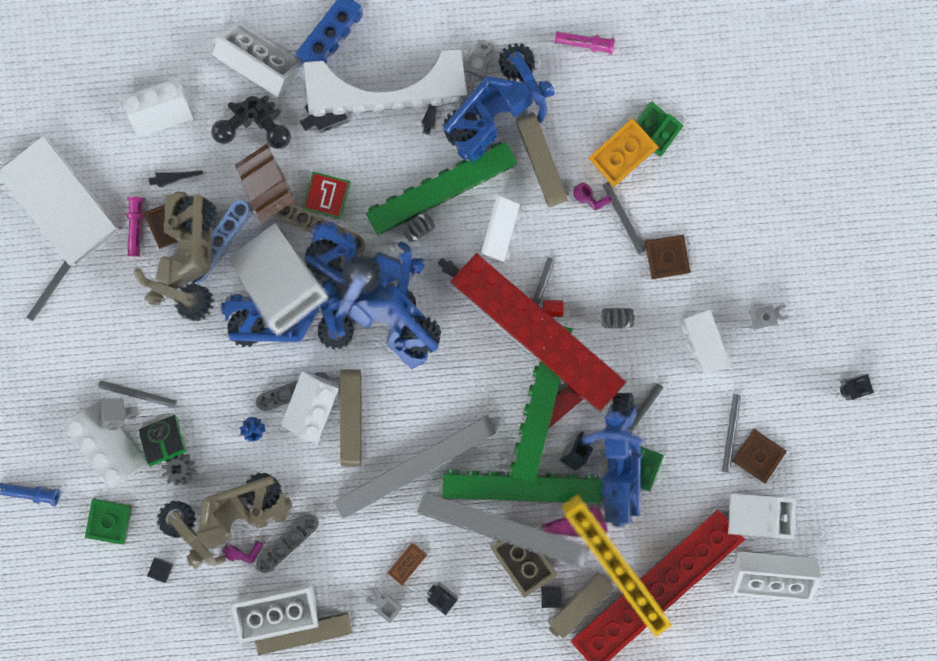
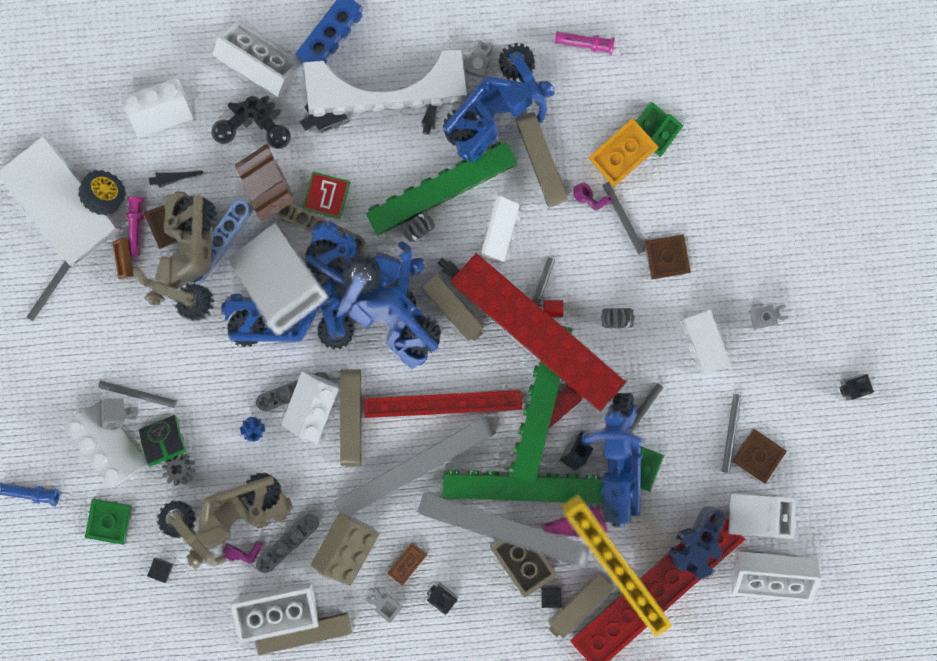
none -> black wheel [78,170,126,215]
none -> dark orange tile [112,237,134,280]
none -> dark tan brick [310,512,380,586]
none -> red plate [364,390,522,418]
none -> dark tan brick [422,274,483,341]
none -> dark blue connector [669,506,725,580]

